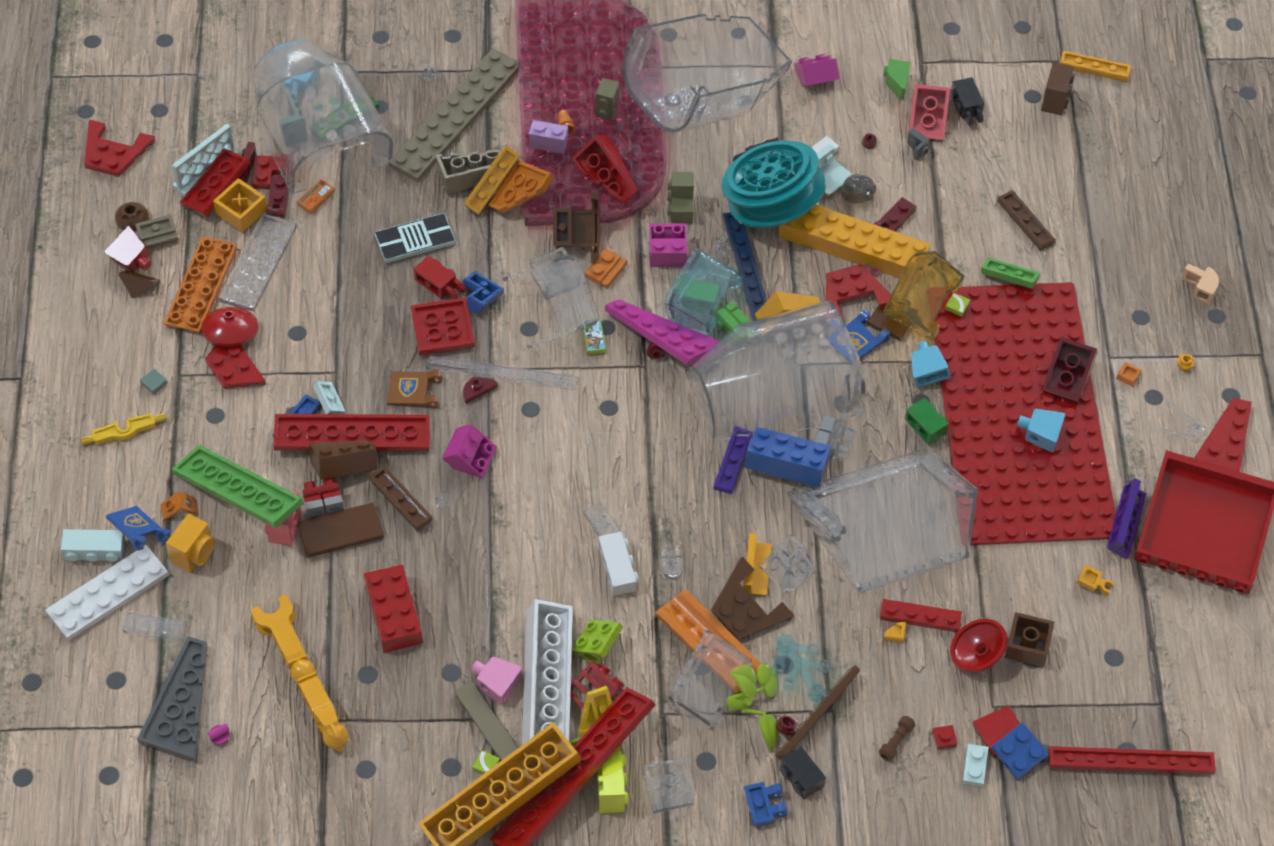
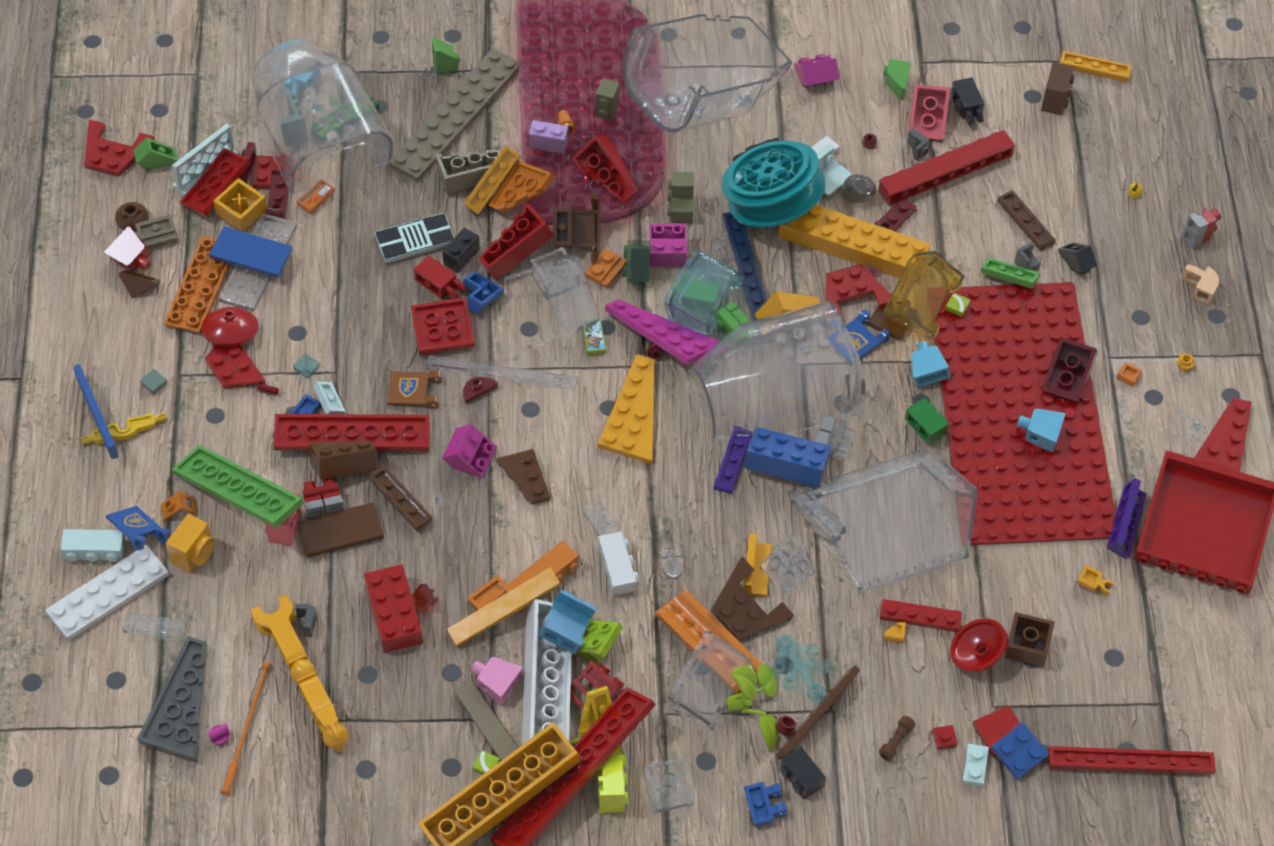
none -> blue tile [73,364,119,459]
none -> bright green slope [133,137,178,169]
none -> blue tile [209,226,293,278]
none -> orange piece [220,662,270,796]
none -> red piece [253,383,283,396]
none -> clear light blue tile [293,353,320,379]
none -> dark grey bracket [295,604,317,637]
none -> clear red tile [412,583,438,612]
none -> bright green slope [431,38,460,75]
none -> black brick [442,227,480,273]
none -> light orange tile [447,567,561,647]
none -> orange tile [467,575,507,611]
none -> red wedge [479,203,554,281]
none -> reddish brown wing [496,449,550,505]
none -> orange brick [504,540,579,612]
none -> dark azure panel [539,590,597,654]
none -> light orange wing [598,354,654,464]
none -> clear green brick [623,240,650,283]
none -> red brick [878,130,1015,206]
none -> dark grey panel [1014,242,1041,271]
none -> black slope [1058,242,1097,274]
none -> yellow hinge [1128,183,1143,199]
none -> light grey hips [1181,207,1222,249]

